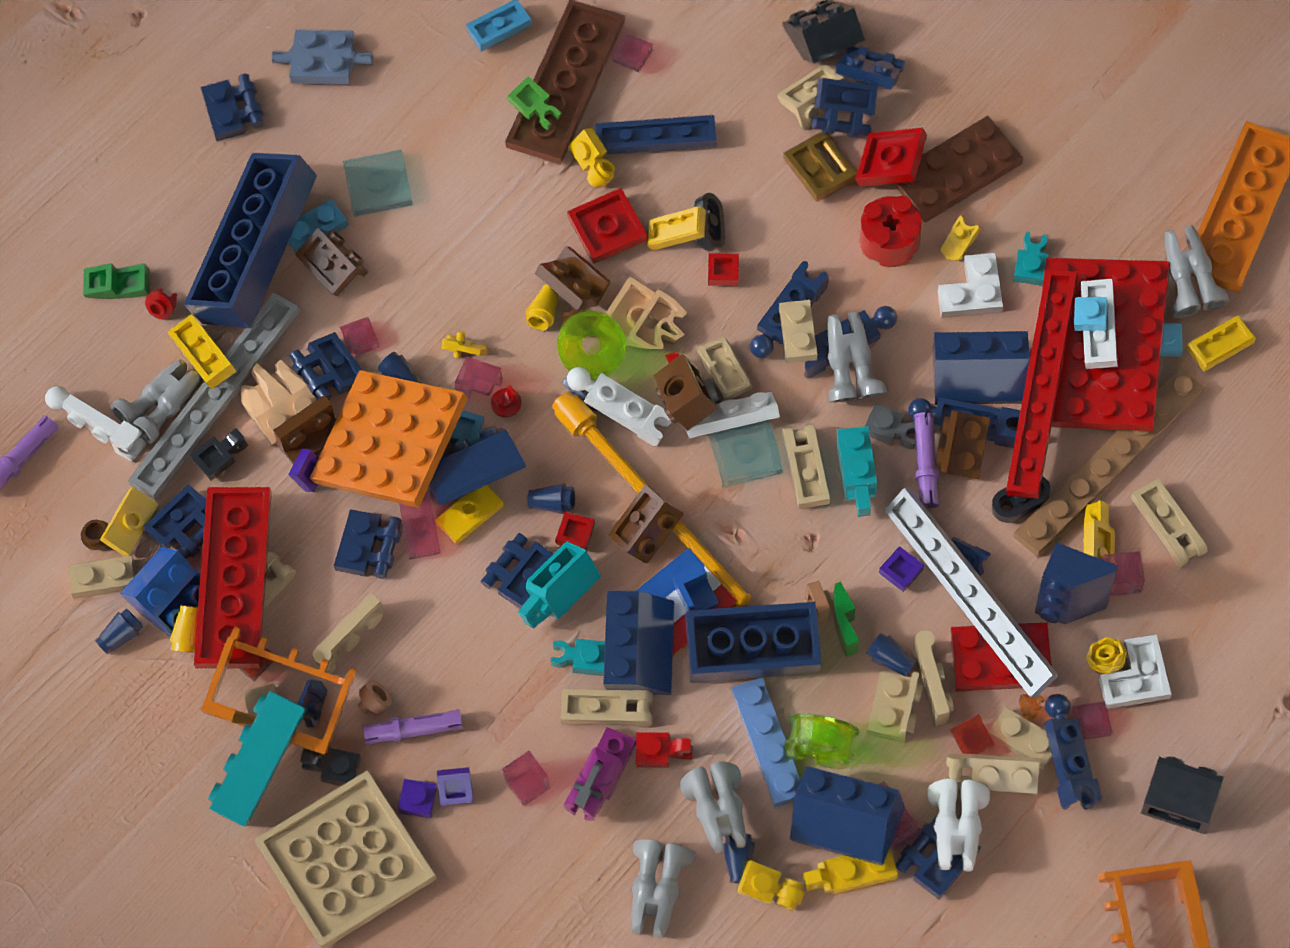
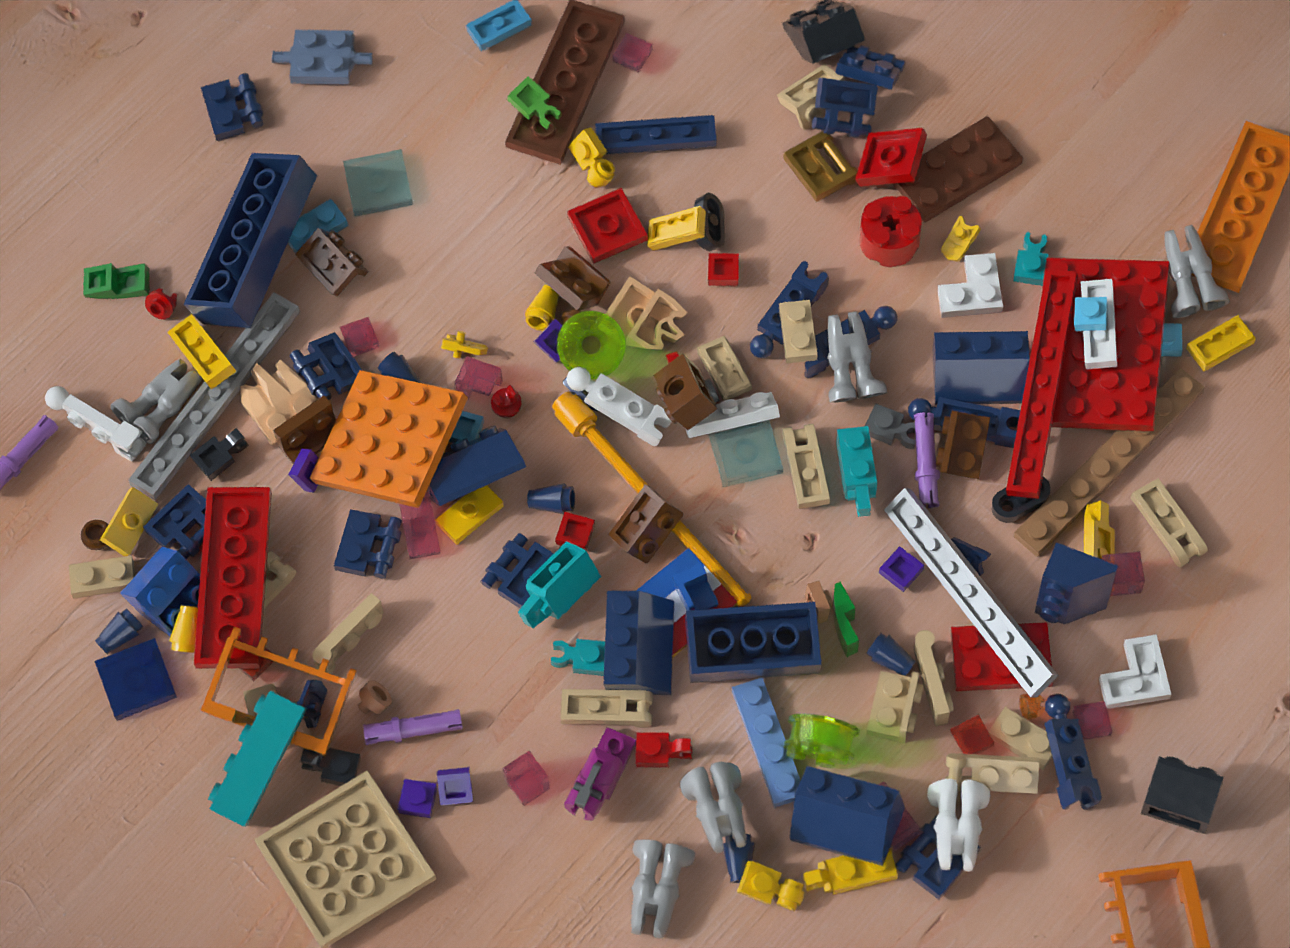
yellow plate [1086,637,1127,674] -> none
none -> clear blue plate [94,638,178,721]
none -> dark purple plate [533,319,578,363]

